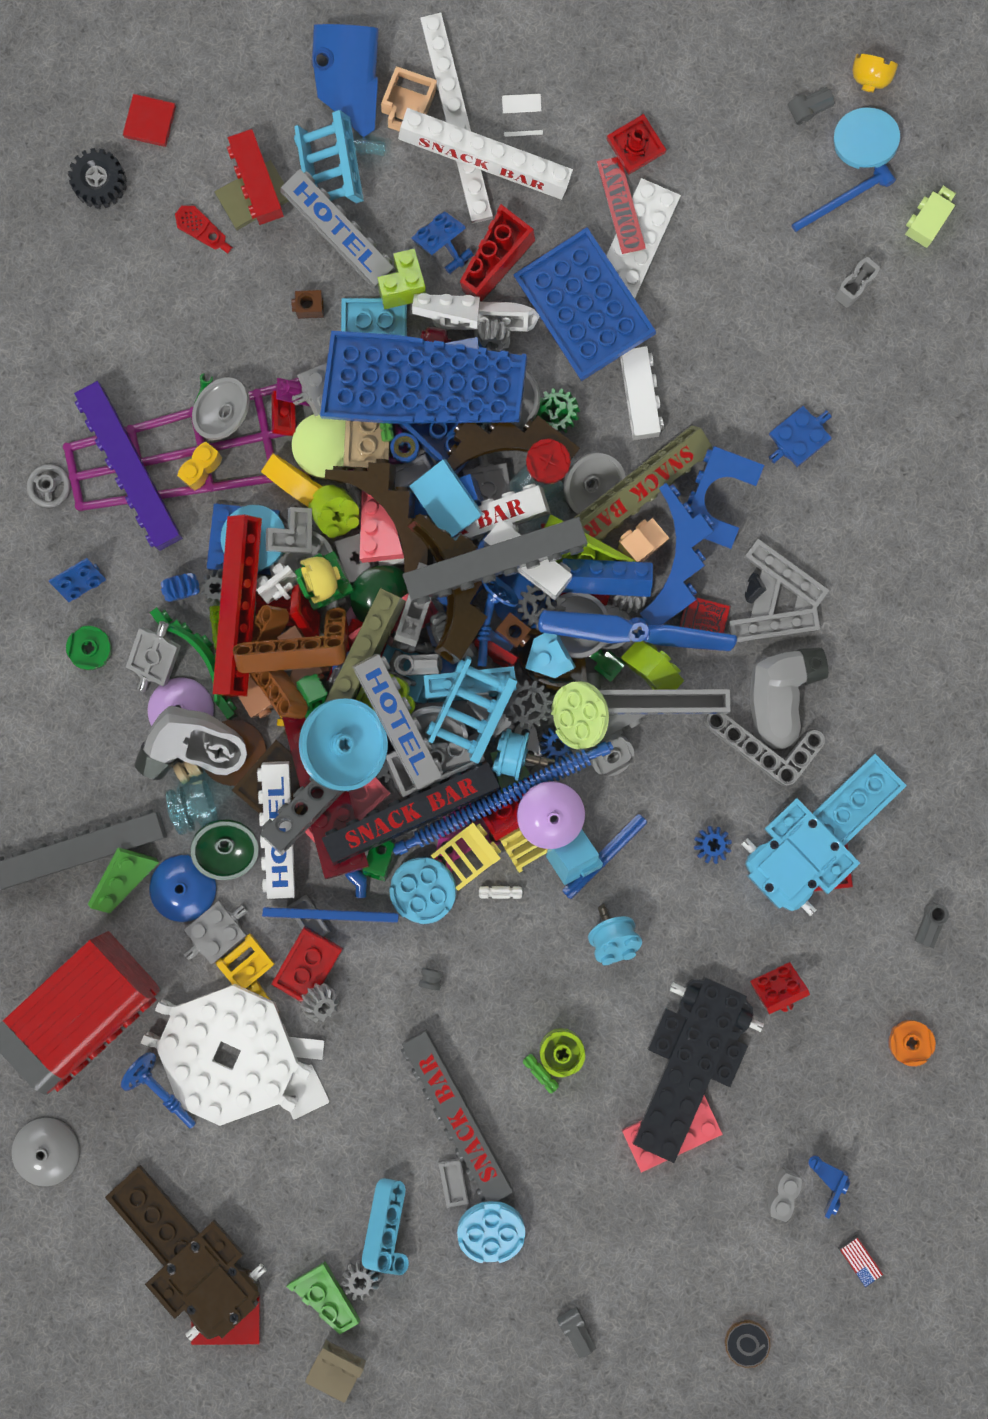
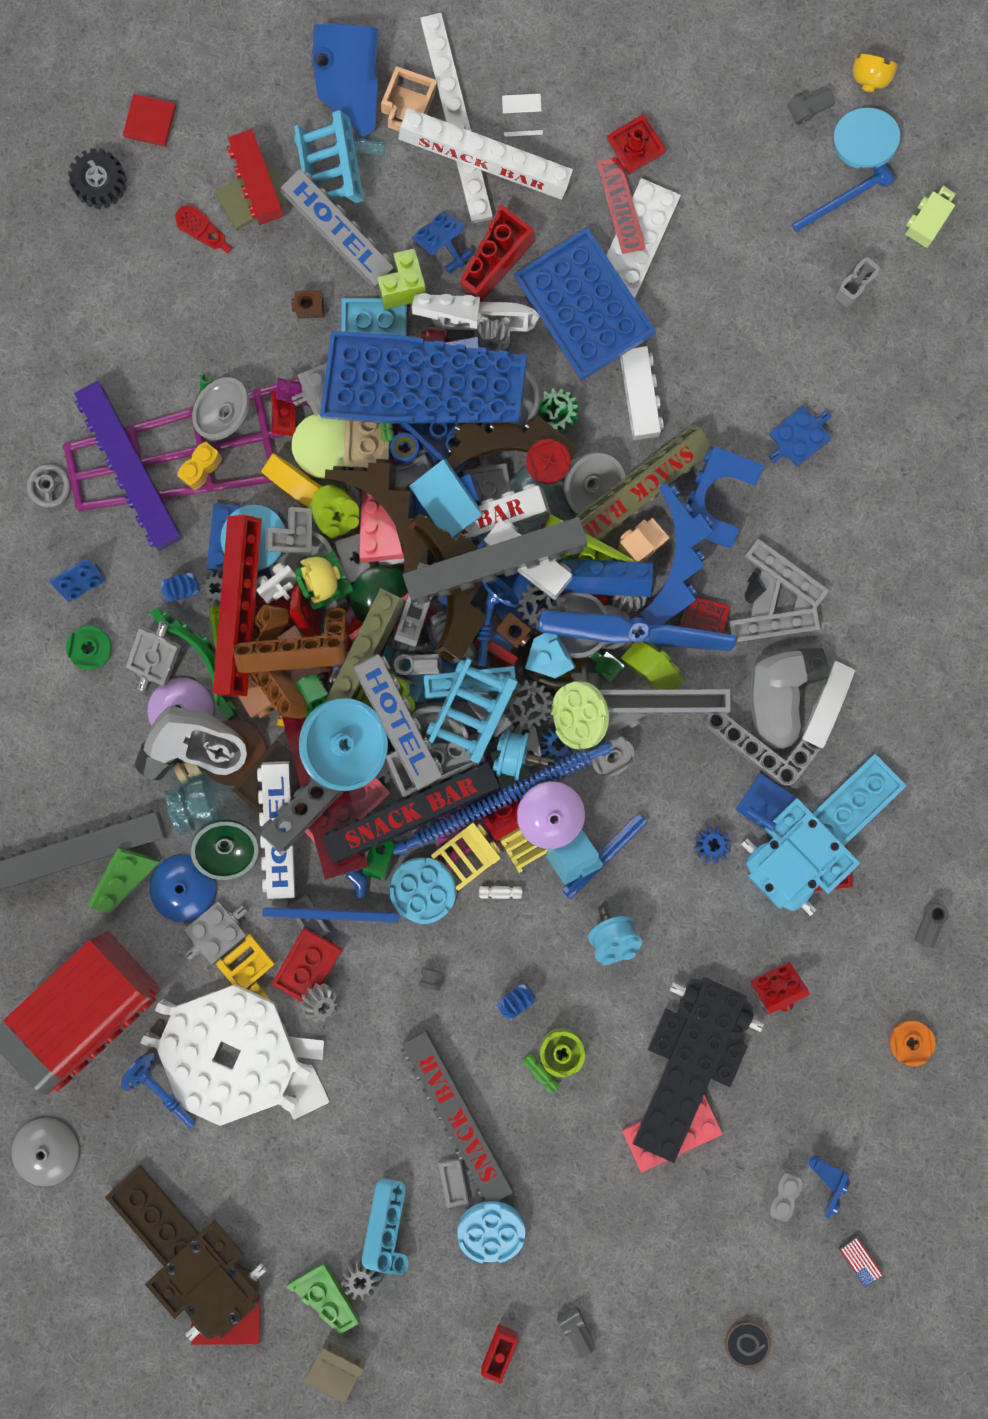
none -> red brick [481,1324,518,1384]
none -> blue gear [497,984,536,1020]
none -> blue plate [735,773,796,831]
none -> white slope [802,661,855,749]

